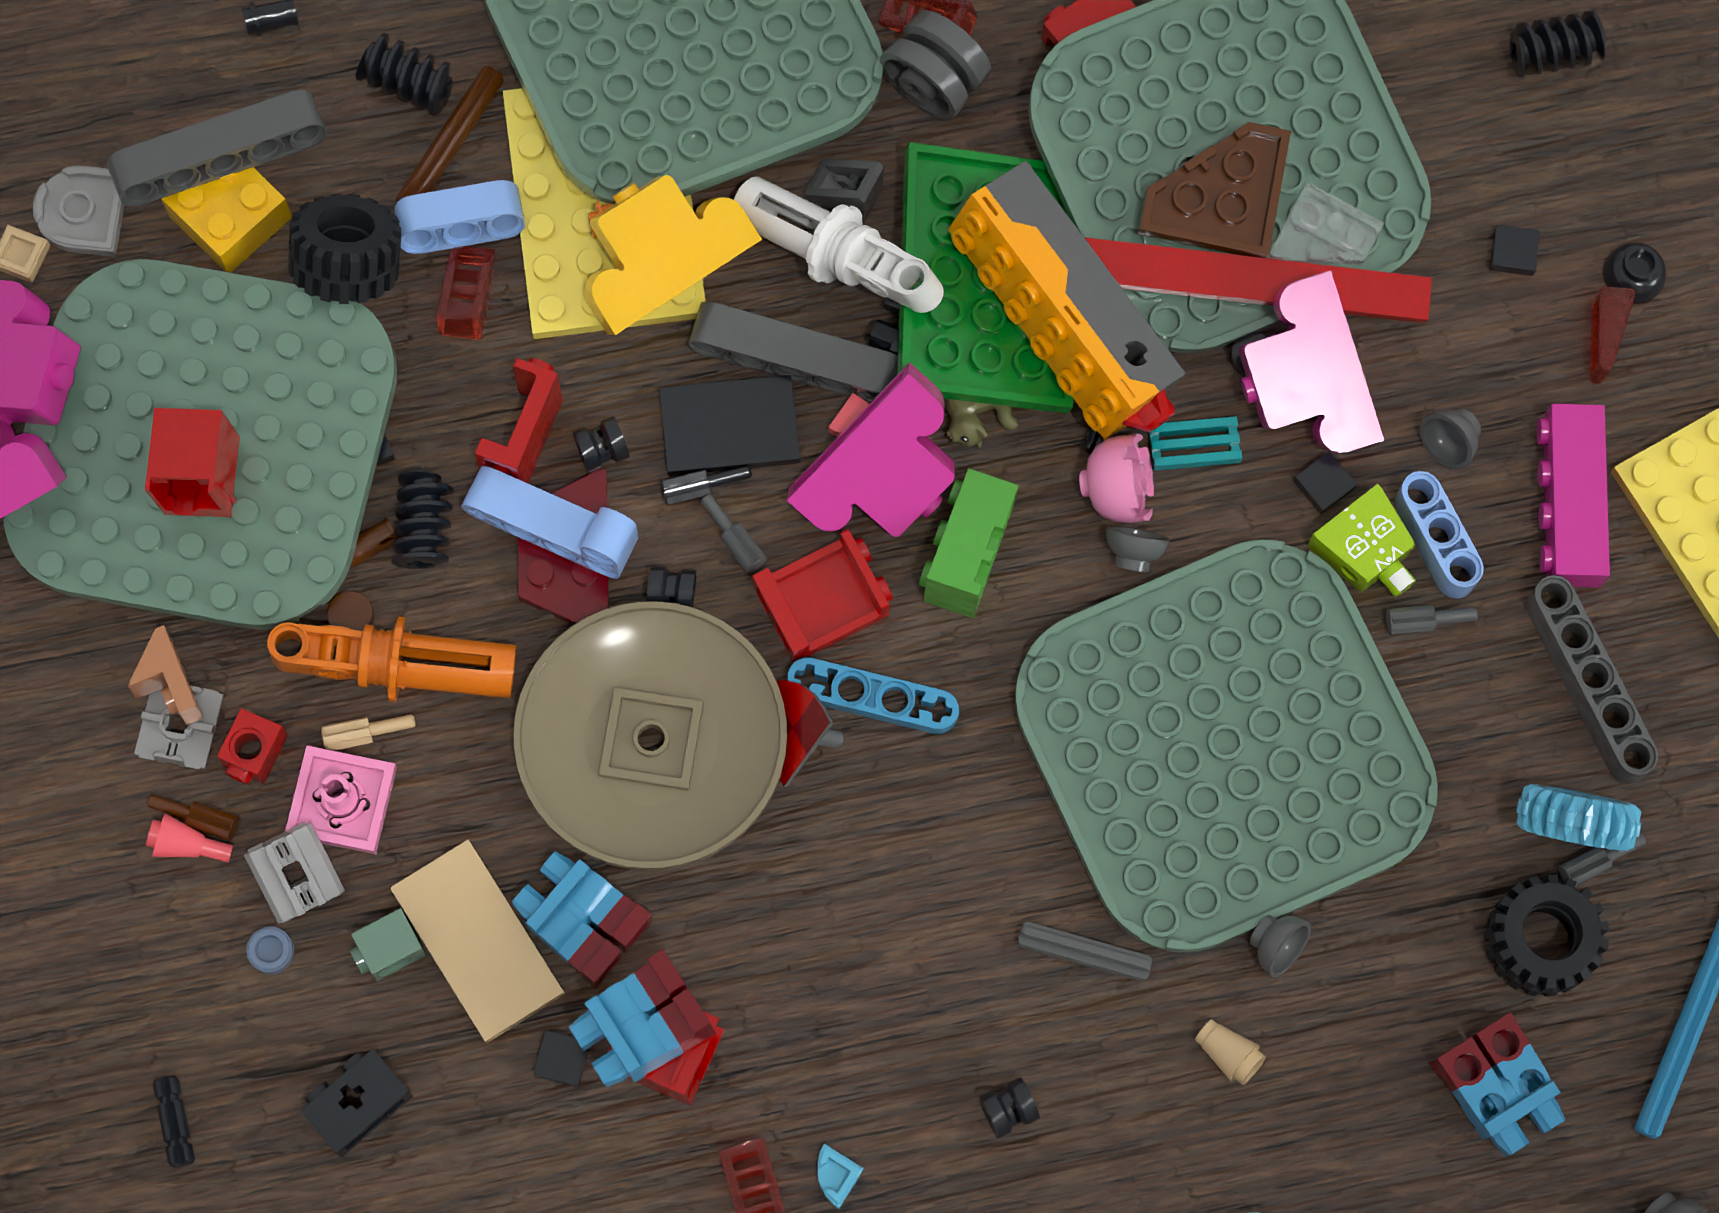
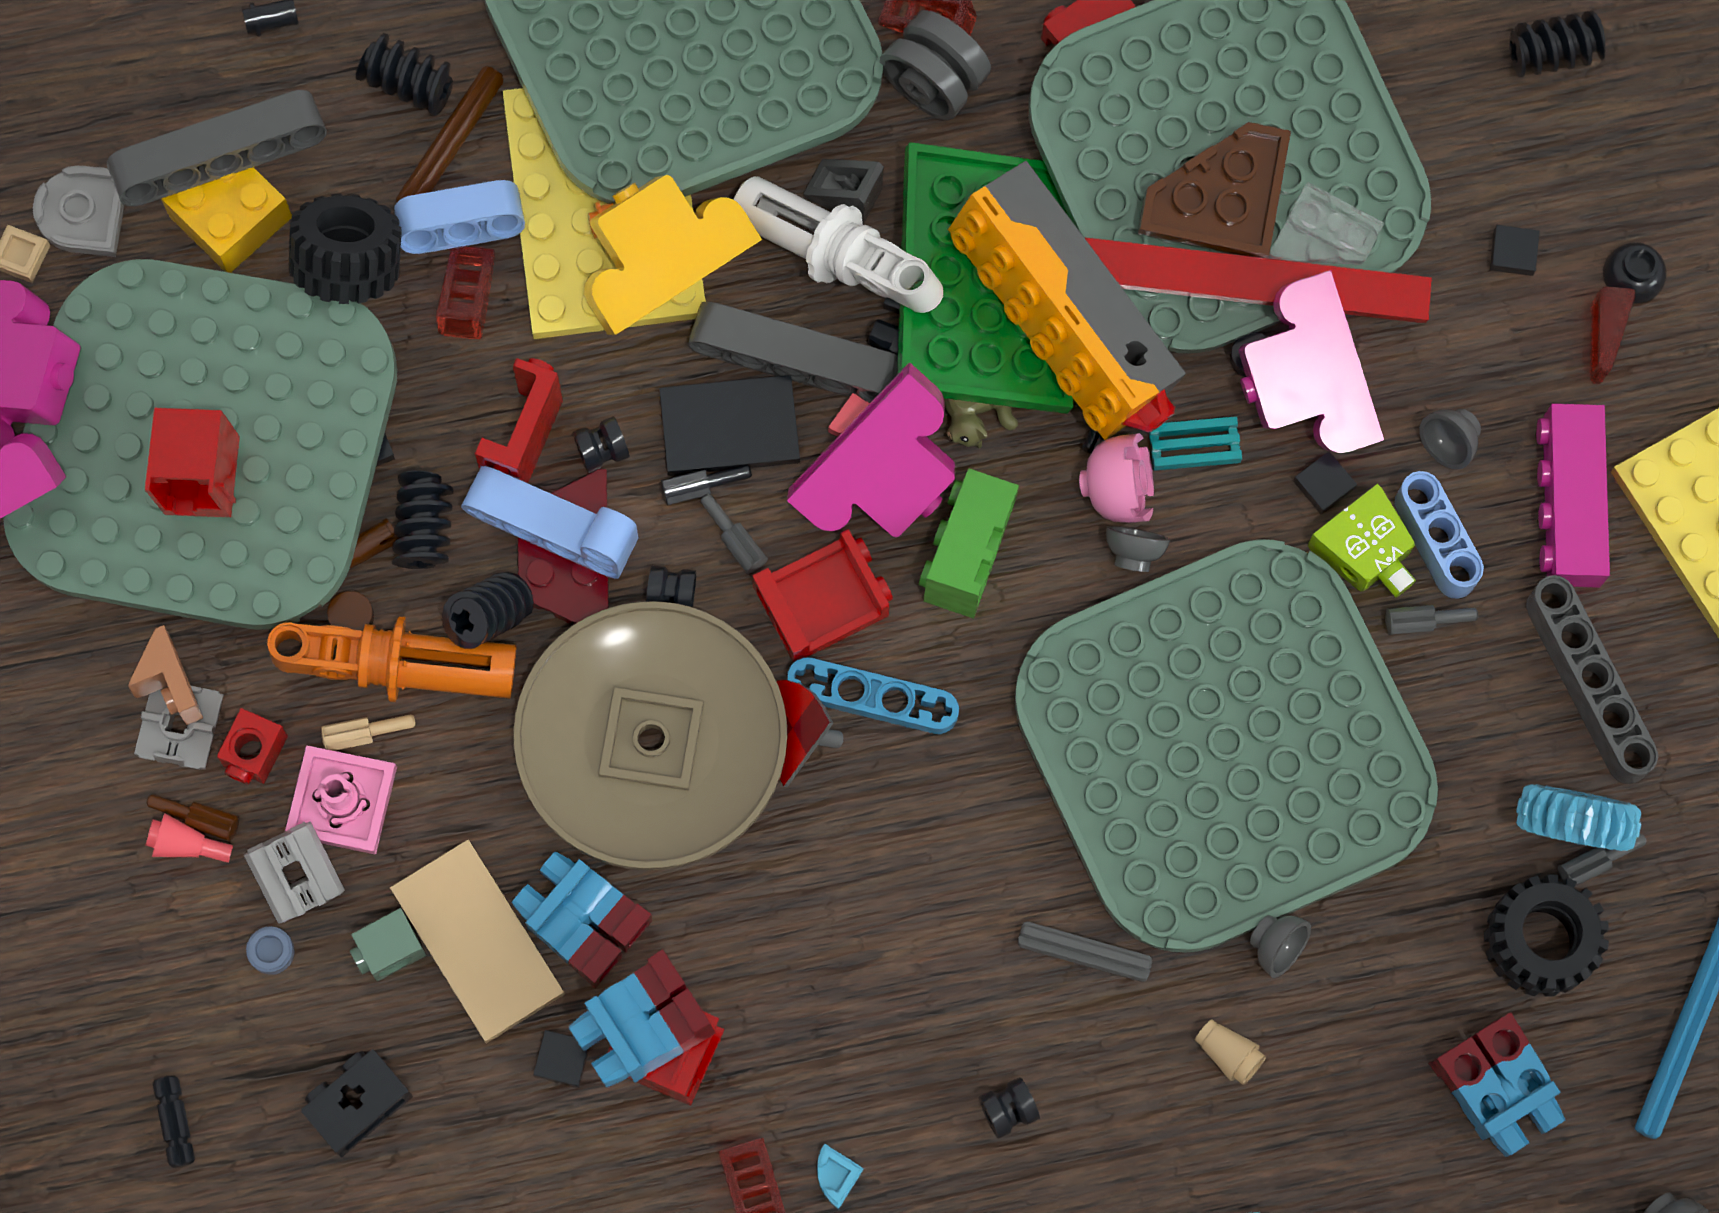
none -> black piece [442,572,534,649]

